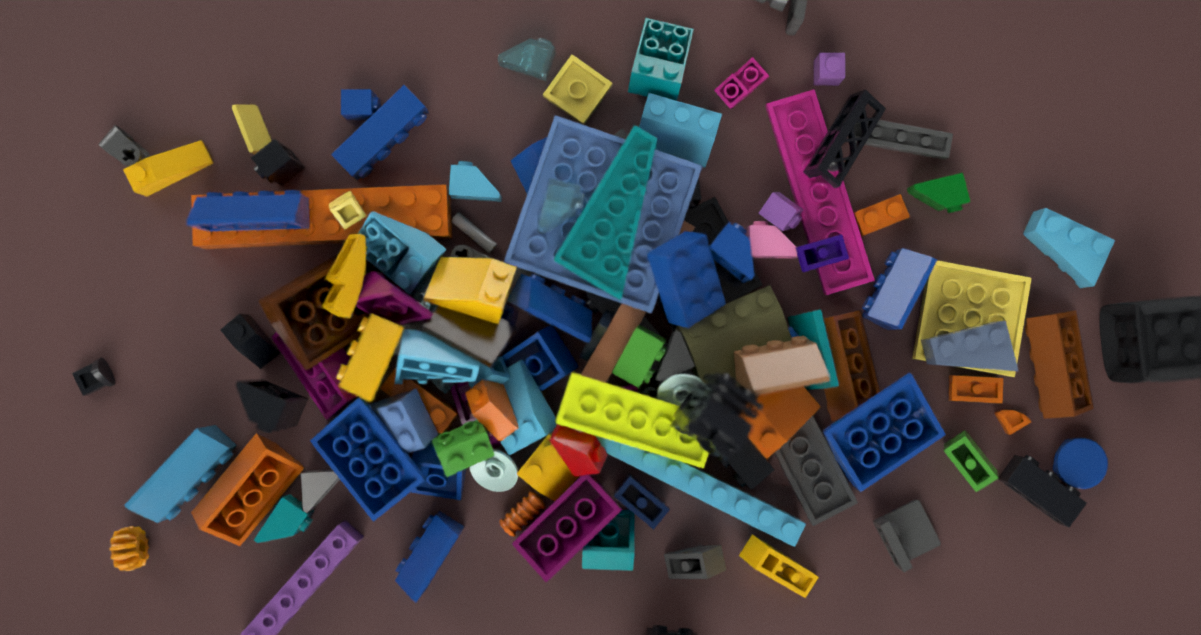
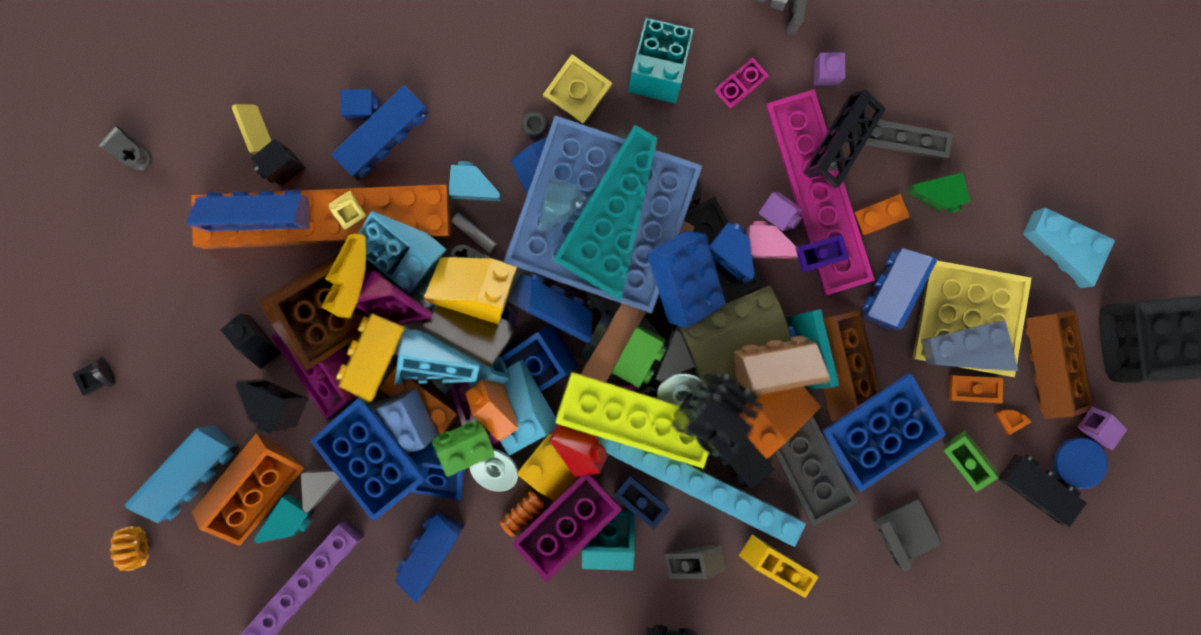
yellow slope [123,140,214,196] -> none
clear light blue slope [497,38,556,81] -> none
medium azure slope [639,93,722,168] -> none
none -> dark grey tile [522,111,547,138]
none -> medium lavender brick [1077,406,1127,450]

